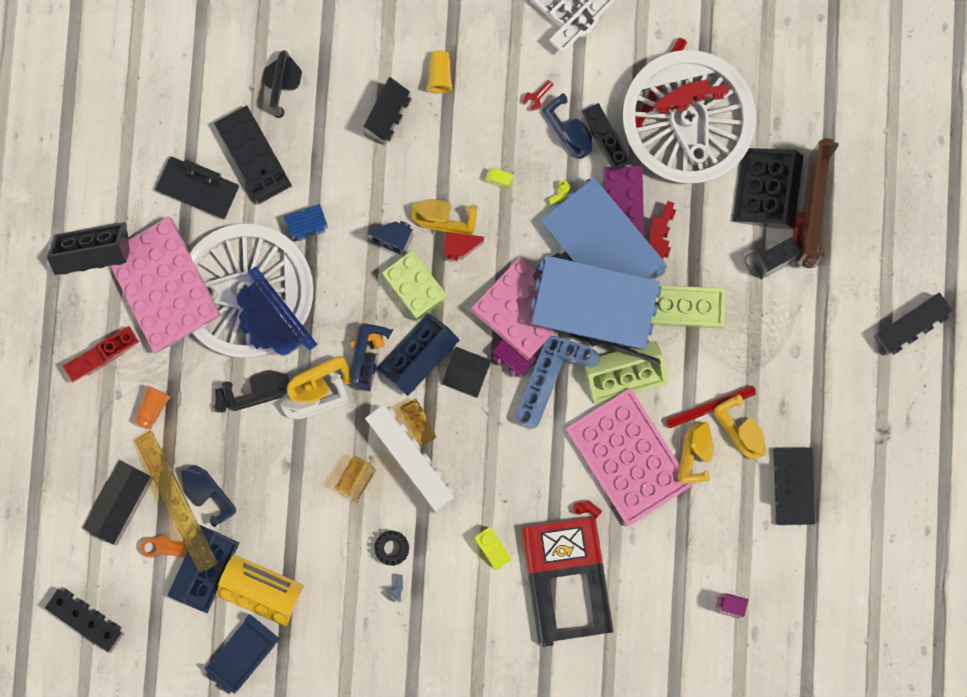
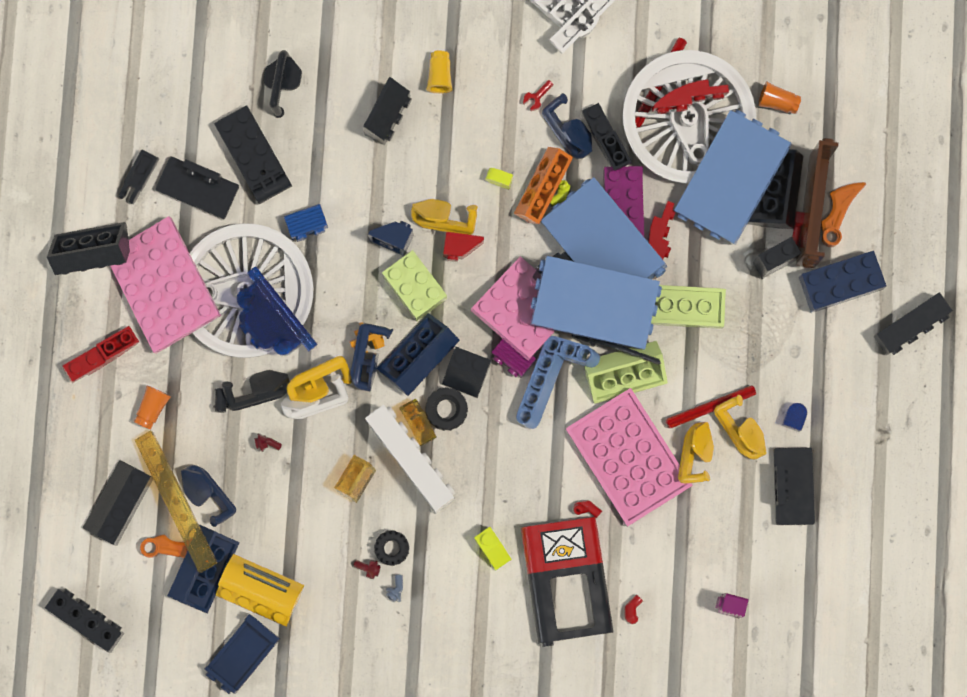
none -> black hinge [119,149,159,204]
none -> dark red plate [254,433,282,452]
none -> dark red plate [354,560,381,579]
none -> black tyre [425,387,468,431]
none -> orange brick [514,147,573,224]
none -> red arm [624,594,643,624]
none -> medium blue panel [674,109,792,245]
none -> orange plant [758,81,801,114]
none -> clear blue piece [782,403,807,432]
none -> dark blue brick [799,250,887,313]
none -> orange piece [821,182,866,247]

